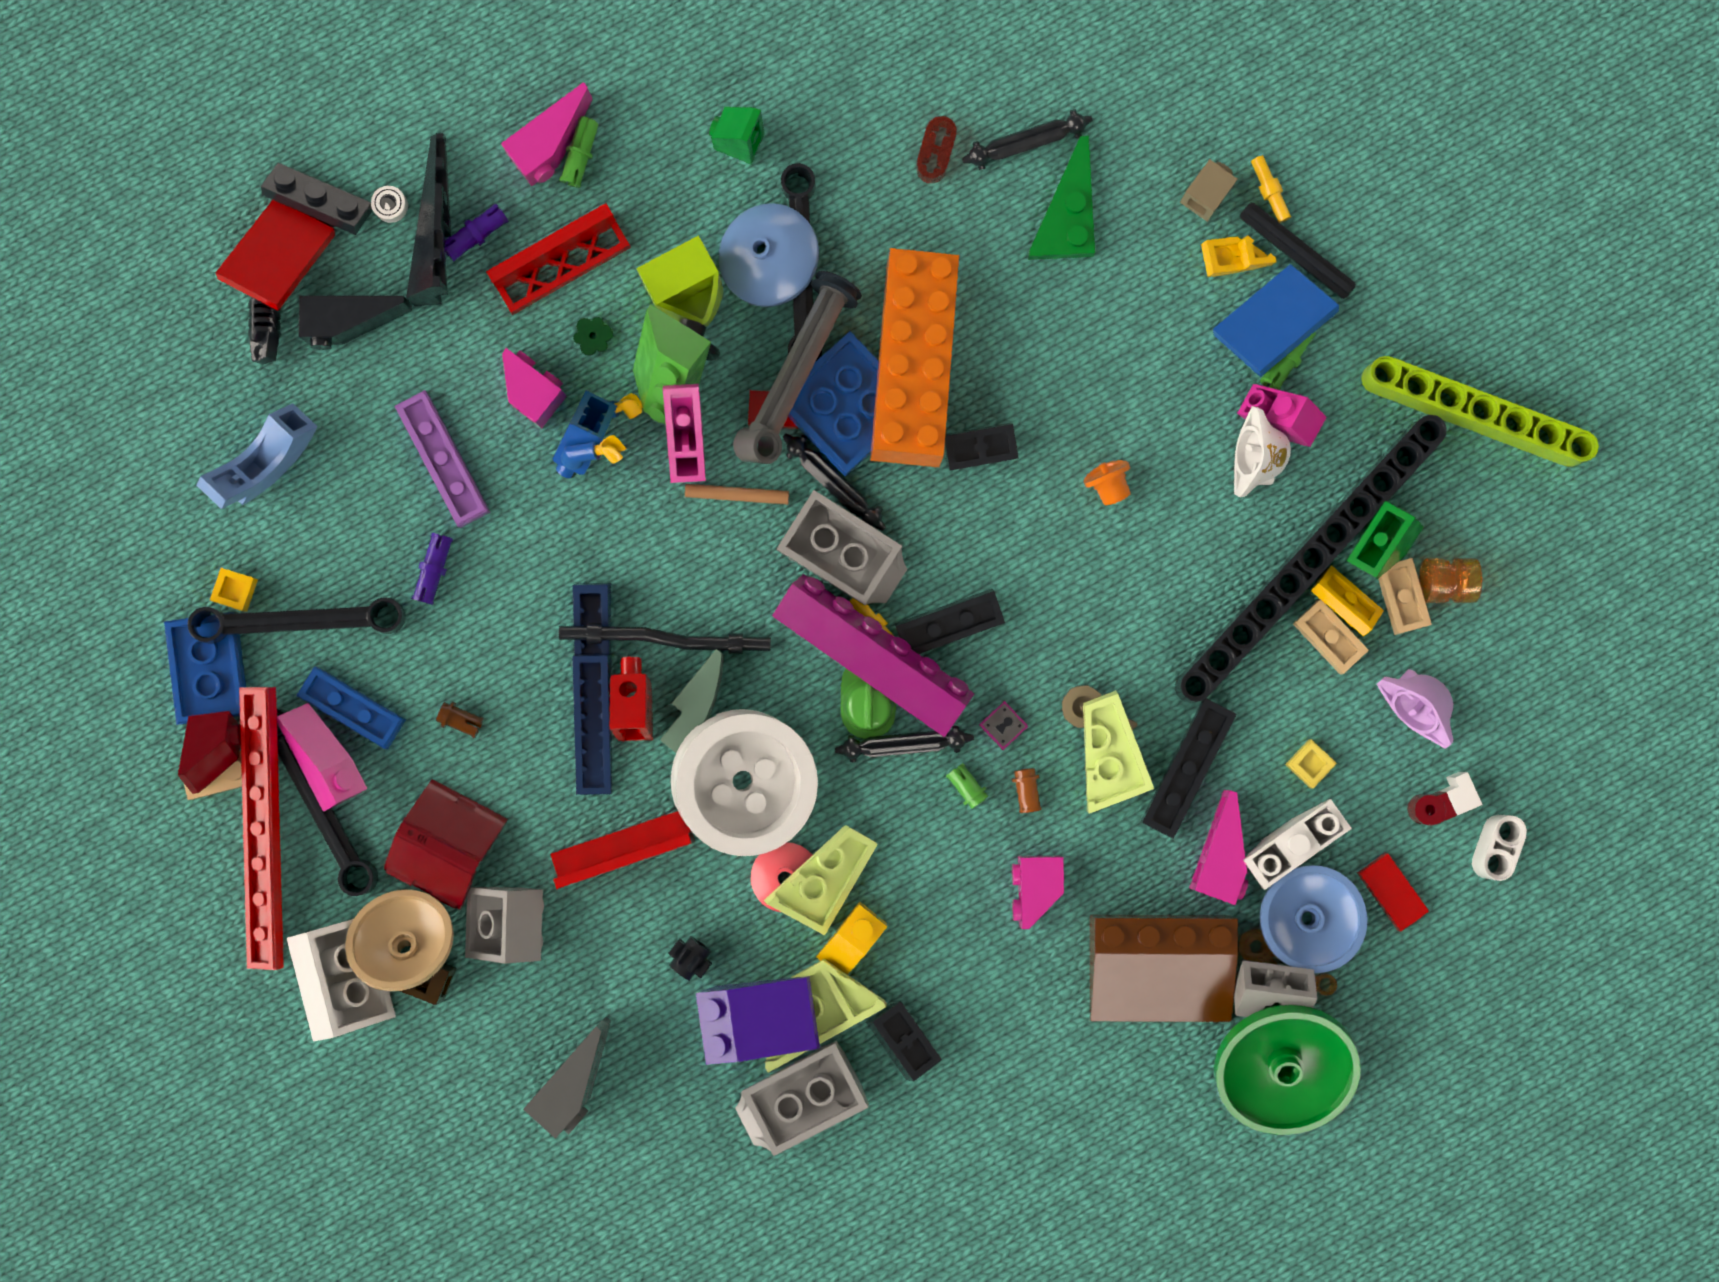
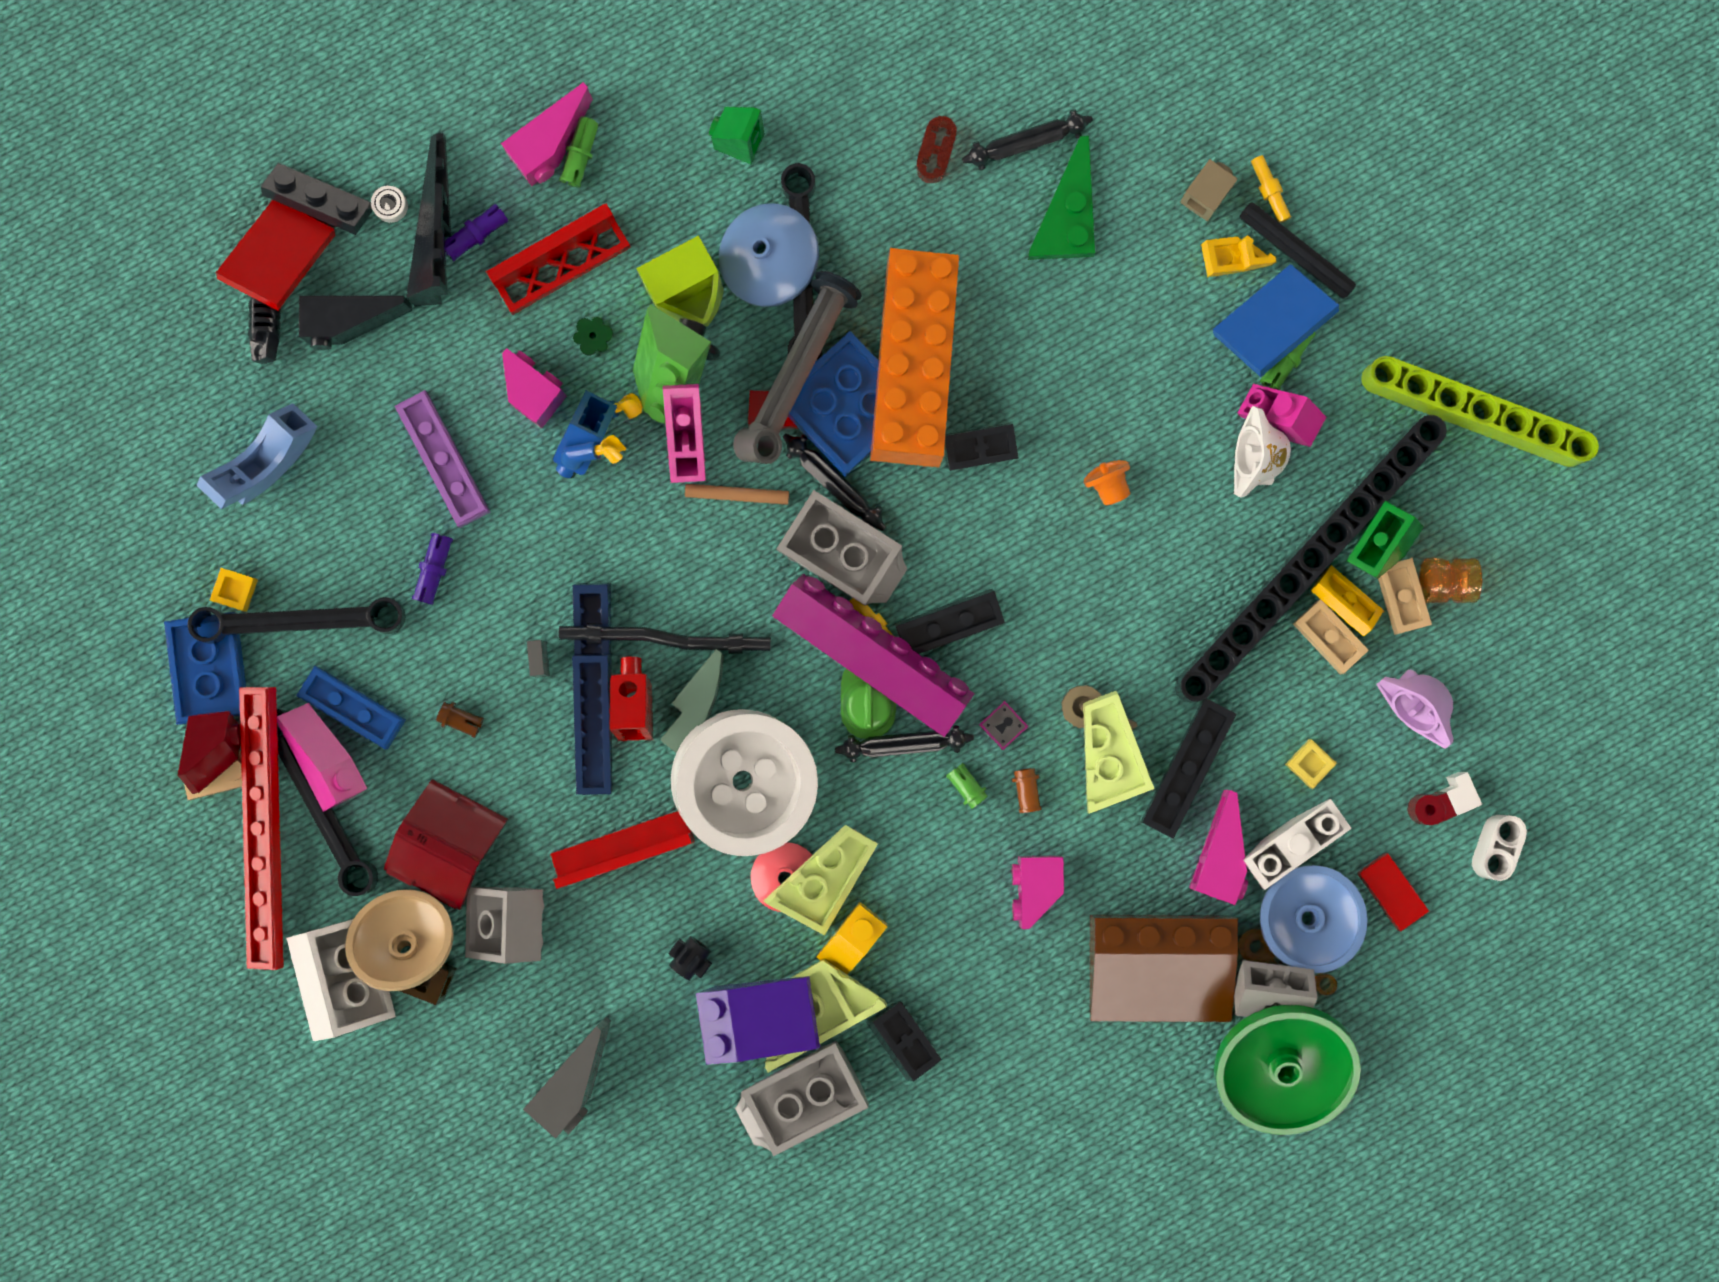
none -> dark grey tile [527,640,550,678]

